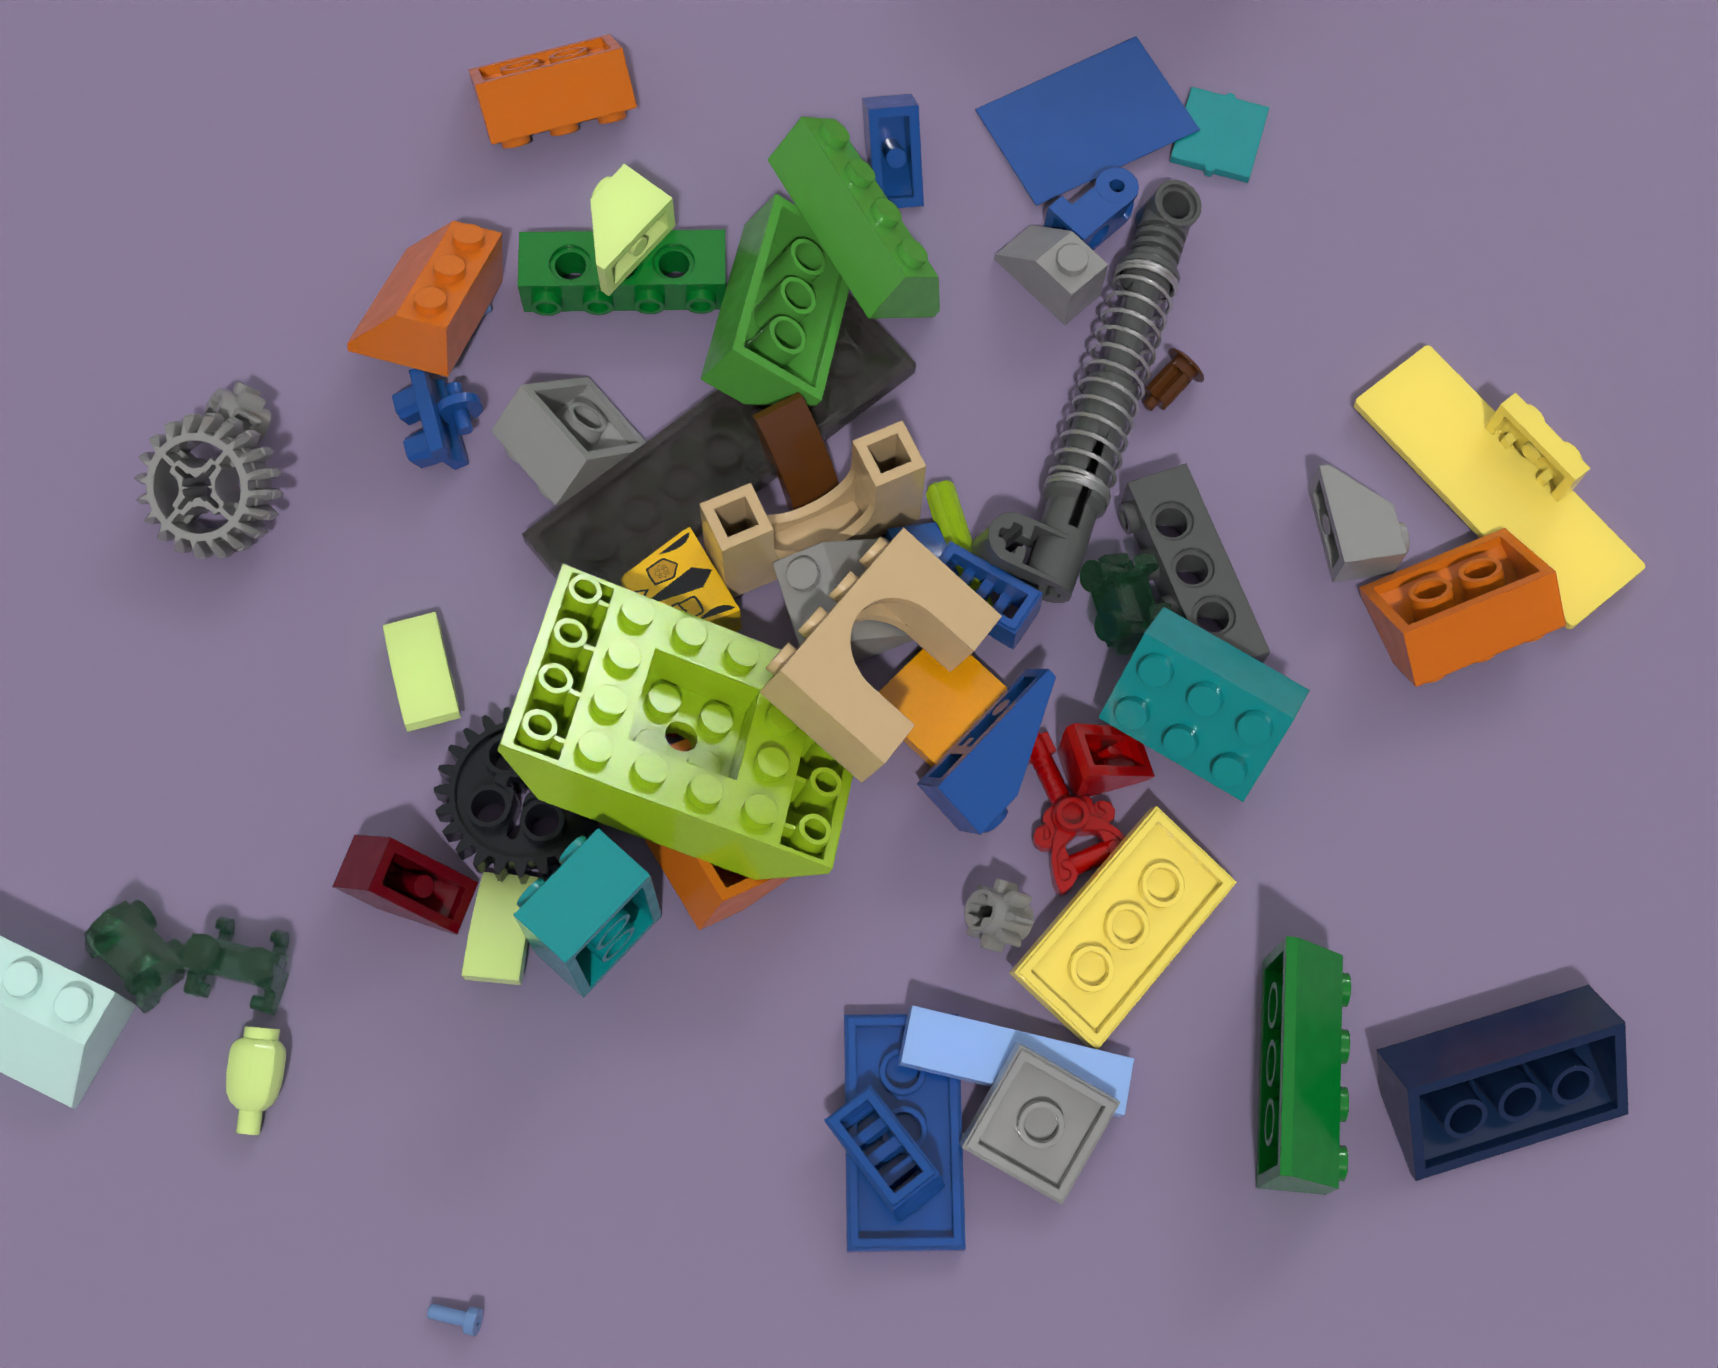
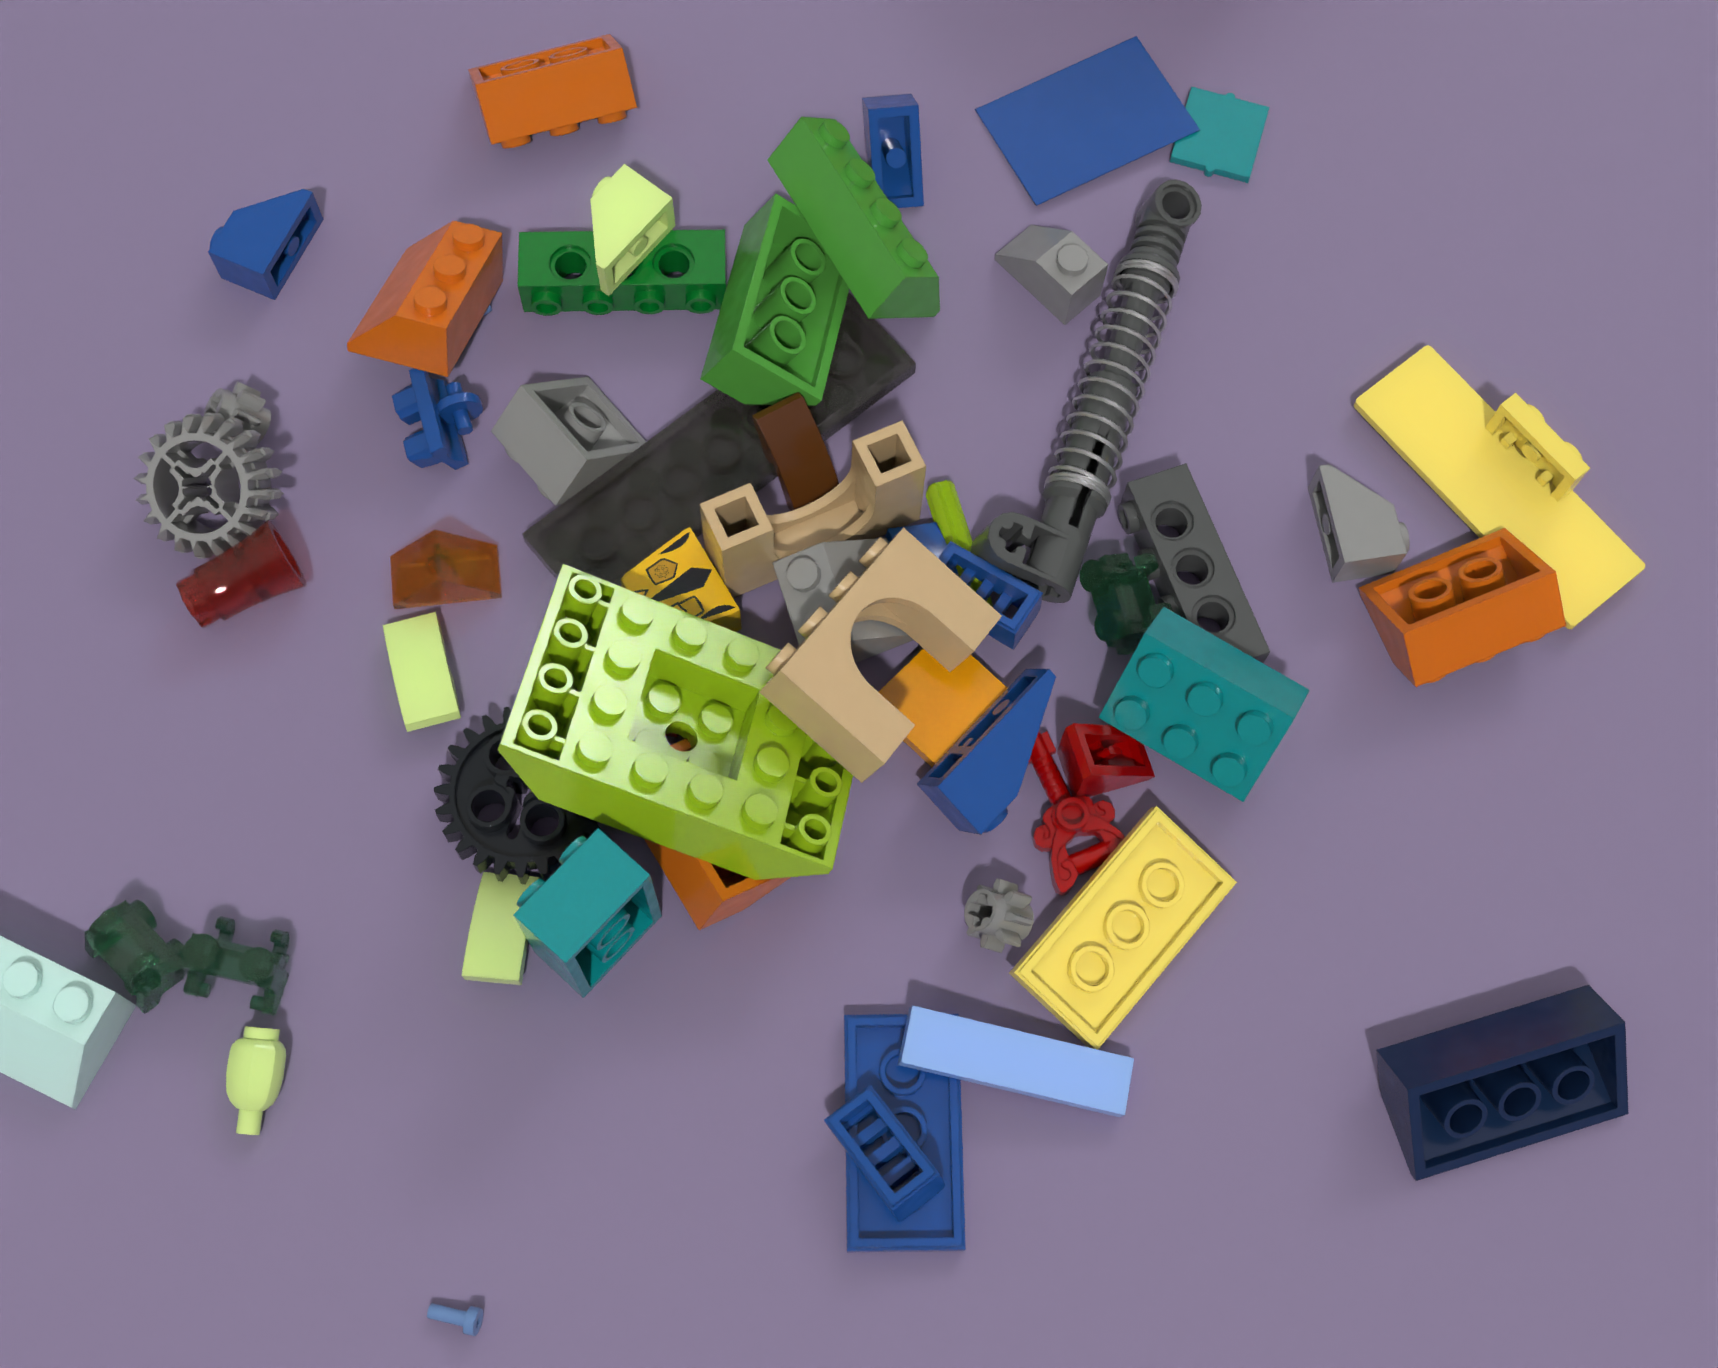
dark red slope [332,835,478,934] -> none
light grey tile [959,1042,1120,1205] -> none
blue leg [1044,167,1139,251] -> none
reddish brown piece [1142,348,1204,411] -> none
green slope [1256,936,1351,1195] -> none
none -> clear red plant [176,520,307,628]
none -> blue slope [208,189,324,300]
none -> clear orange slope [390,530,502,609]

